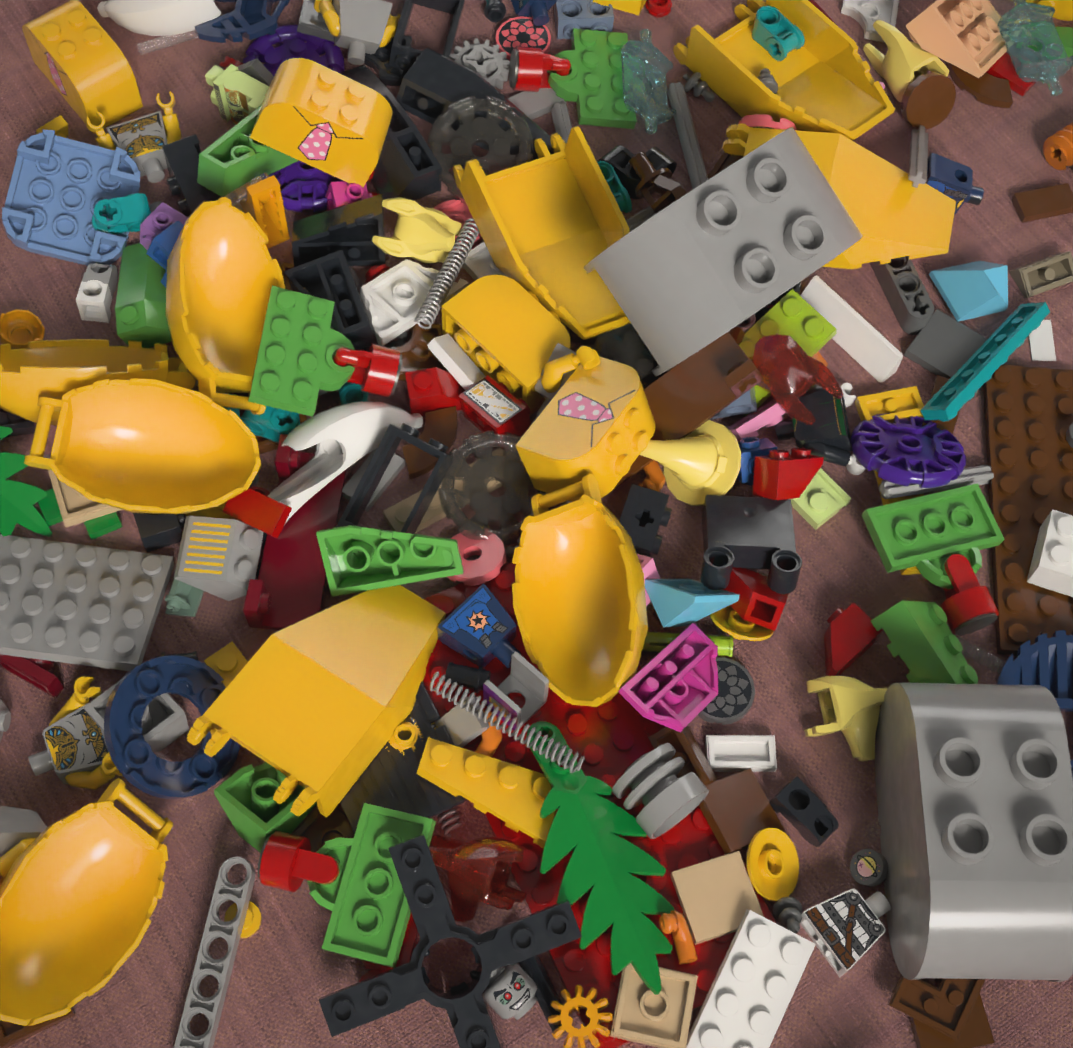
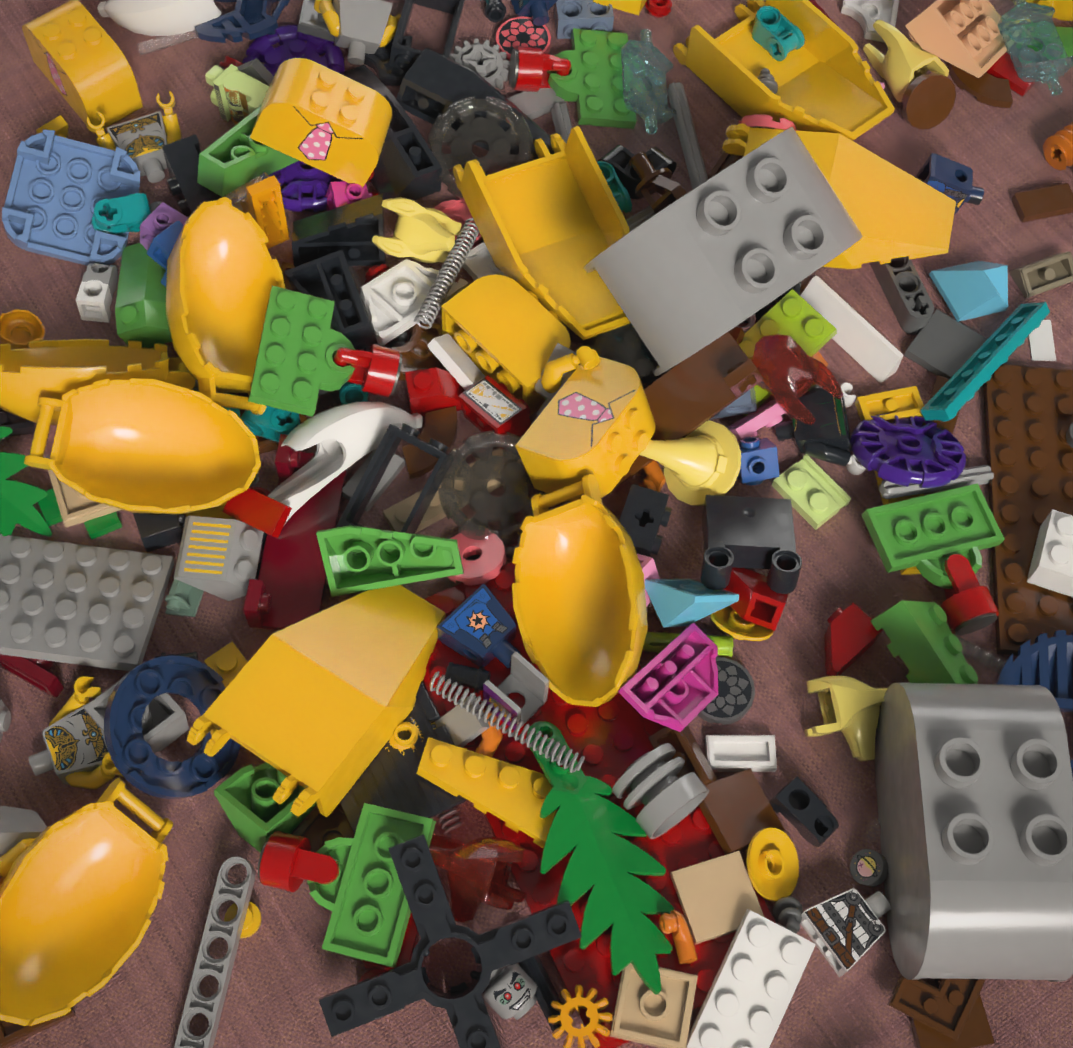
dark grey hair [682,72,715,102] -> none
red slope [753,448,824,500] -> none
light grey axle [908,125,928,188] -> none

